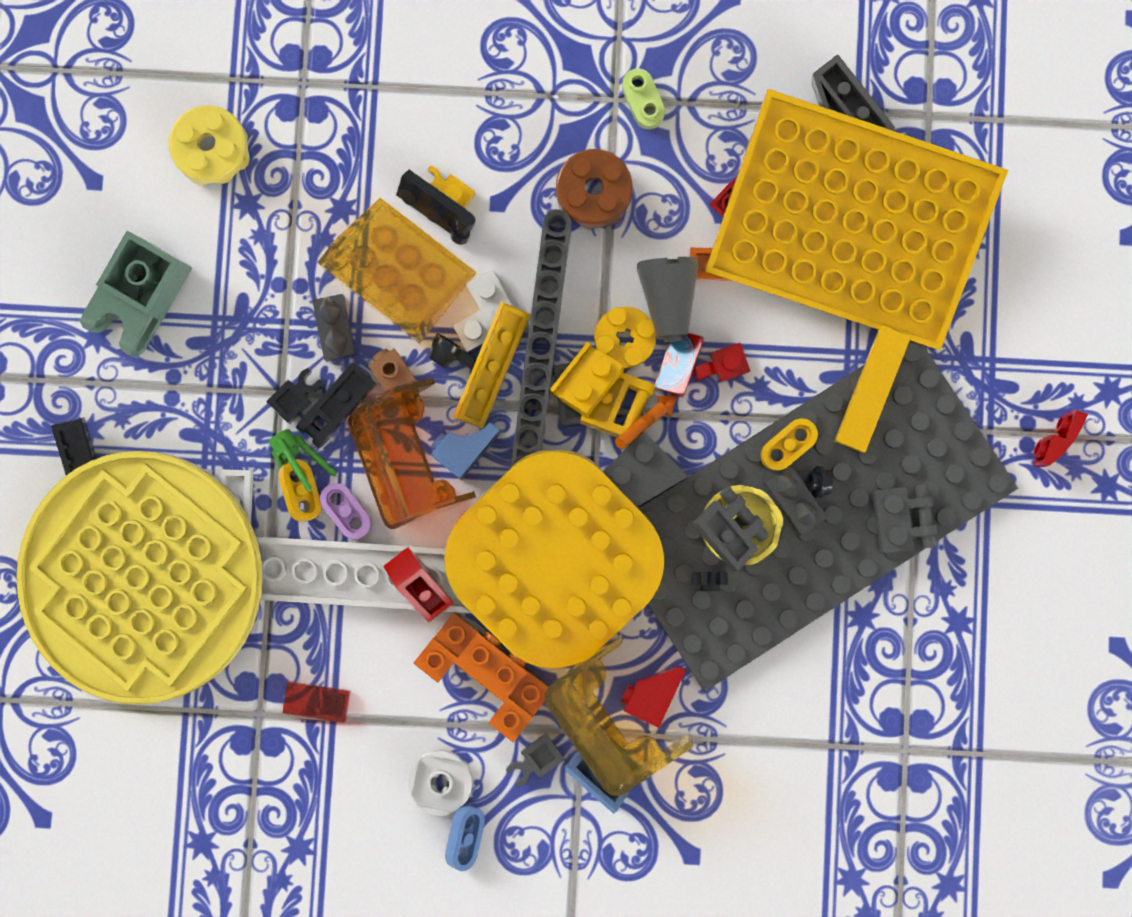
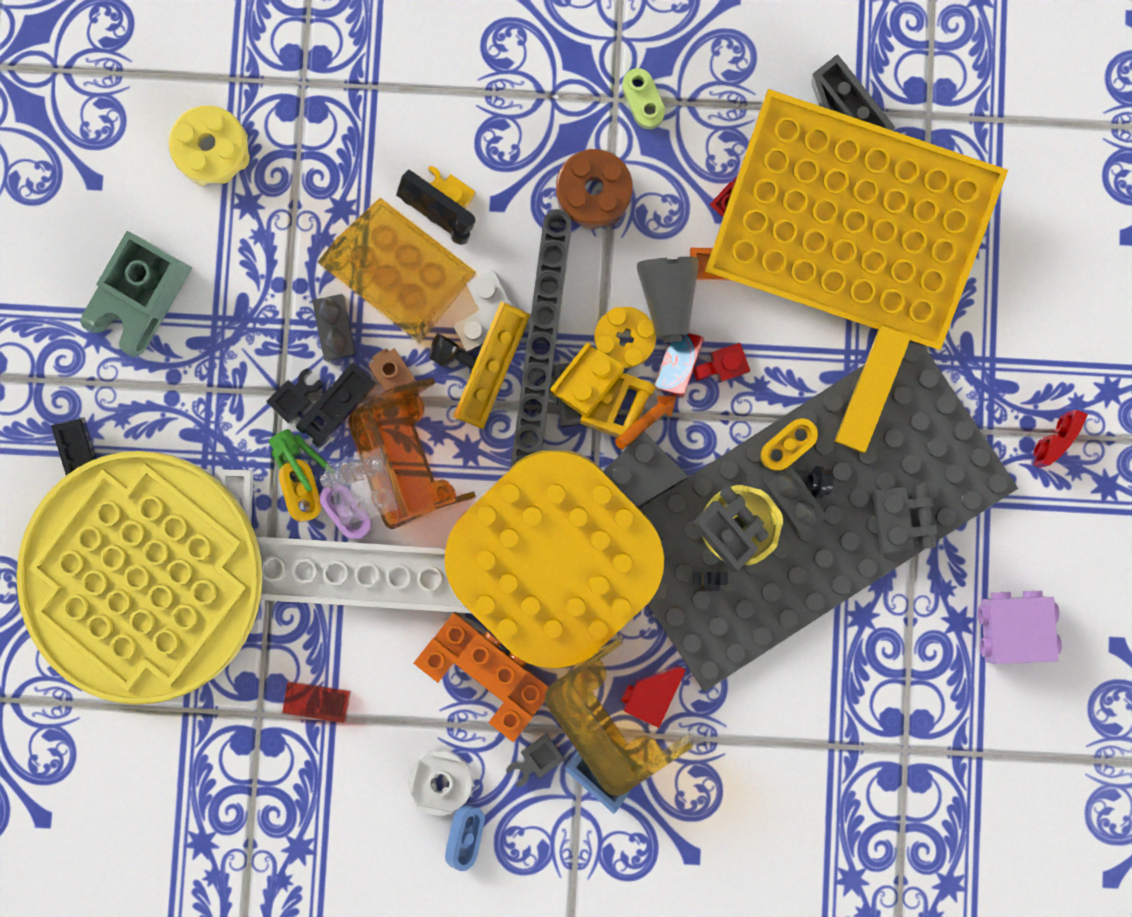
red slope [383,547,454,622] -> none
medium blue arch [430,423,501,480] -> none
none -> clear hinge [320,448,399,526]
none -> lavender brick [978,591,1062,664]

